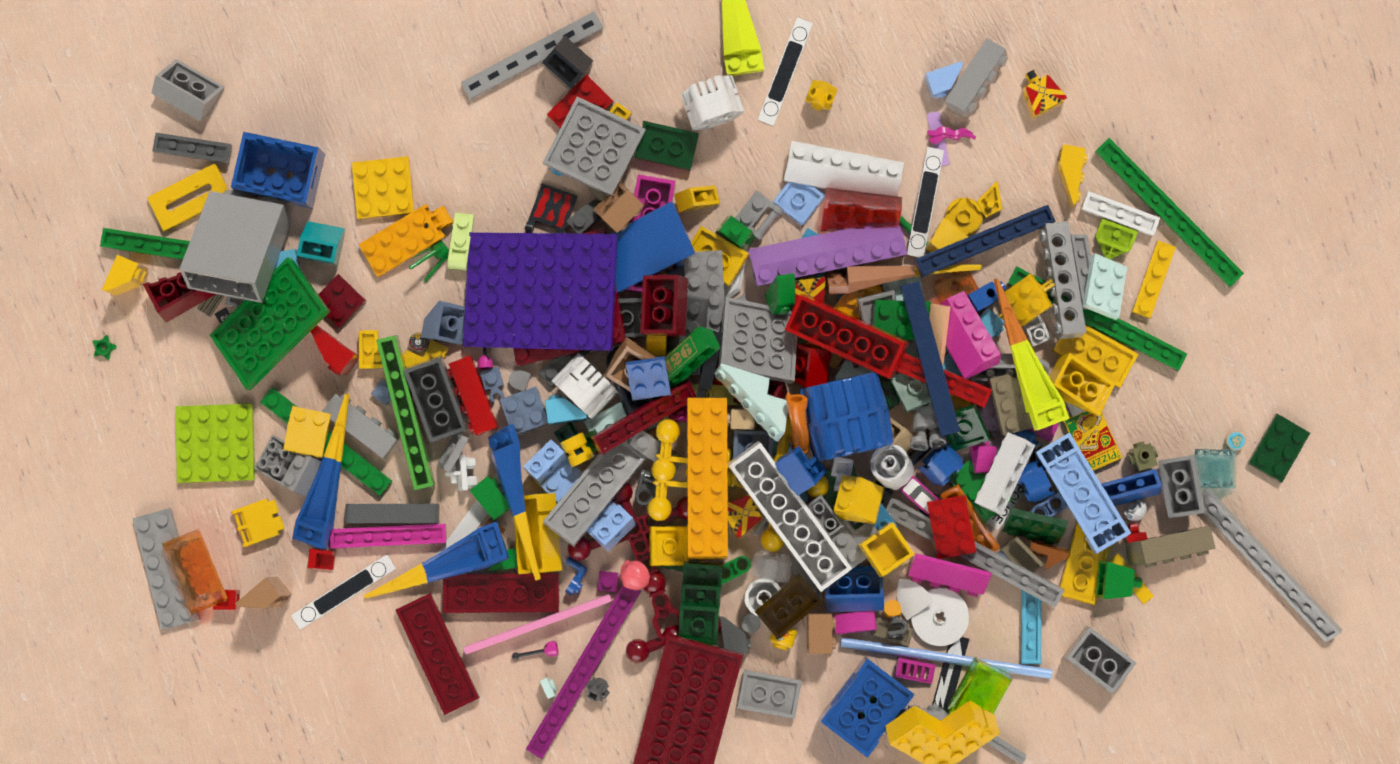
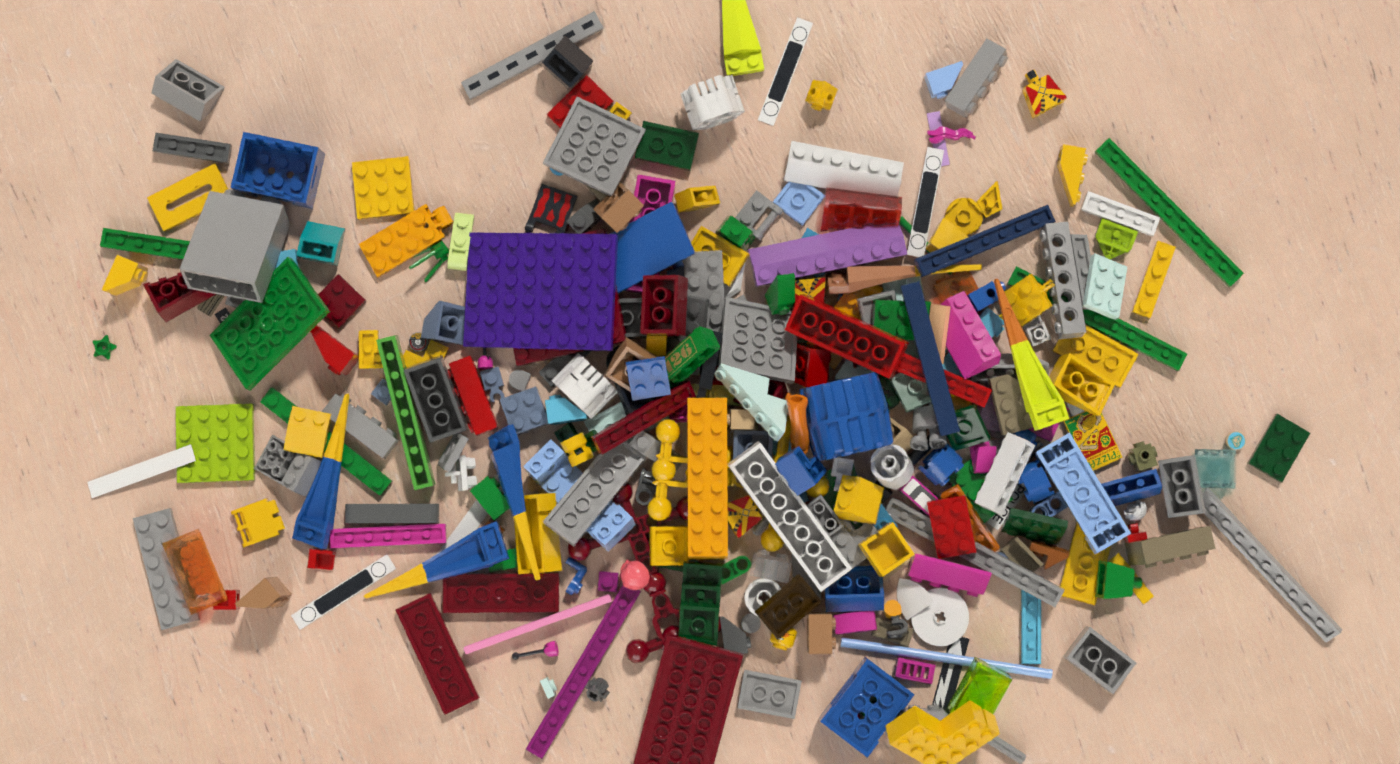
none -> white sticker [87,445,196,498]

